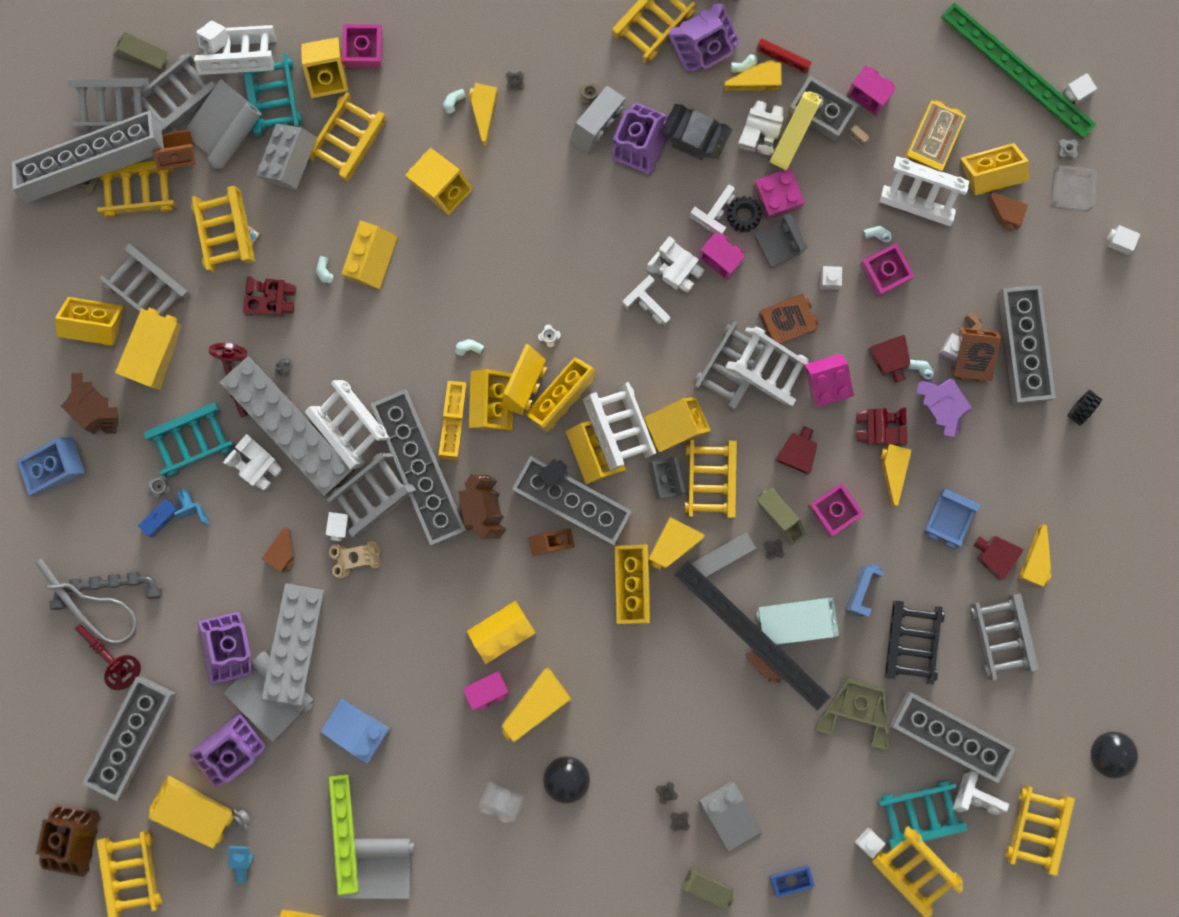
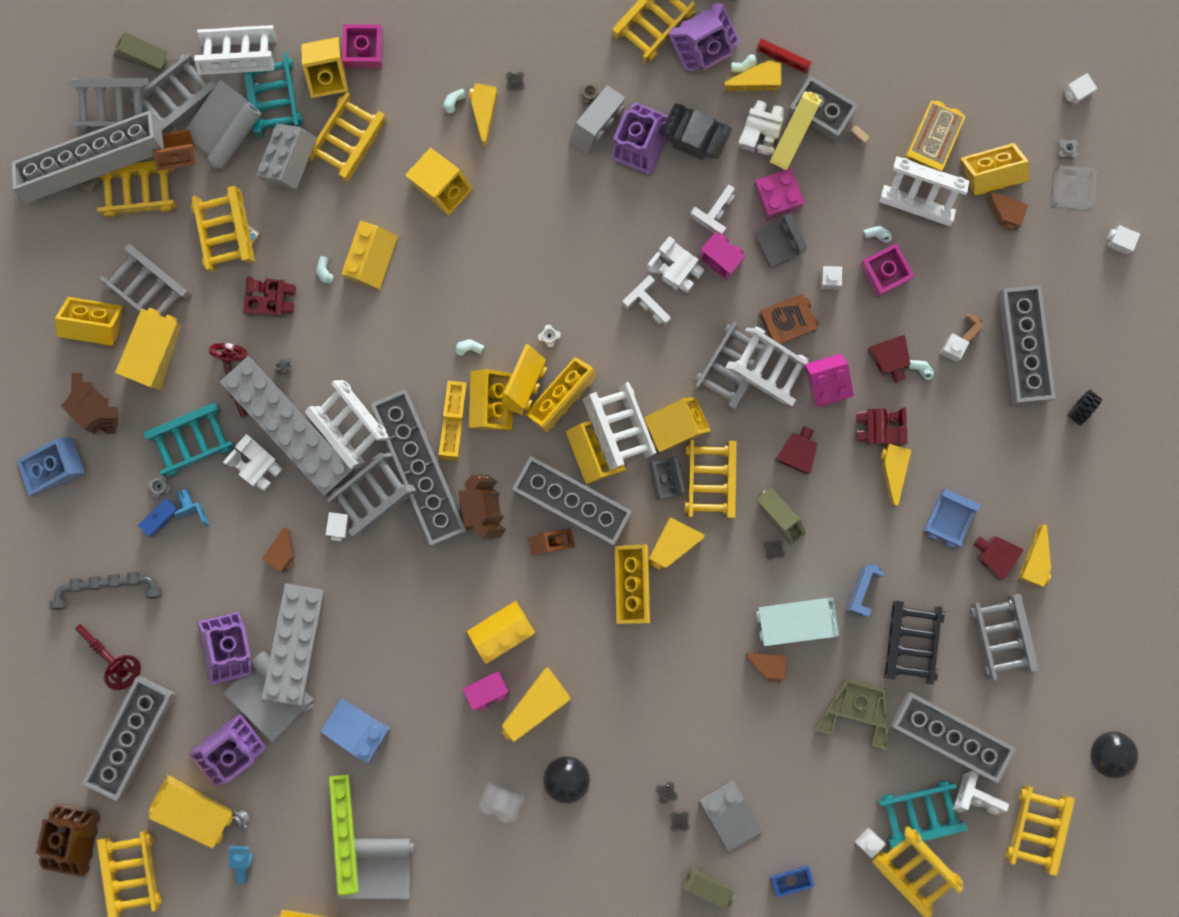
light grey piece [35,559,137,644] -> none
white brick [196,20,228,54] -> none
tan piece [329,541,381,579] -> none
black brick [537,458,568,490] -> none
black plate [675,561,831,711] -> none
light grey tile [691,532,756,577] -> none
black tyre [727,196,762,232] -> none
dark pink brick [808,483,864,538] -> none
dark pink brick [847,65,896,116] -> none
medium lavender slope [916,379,972,437] -> none
green plate [941,2,1096,140] -> none
dark orange panel [951,327,1001,383] -> none

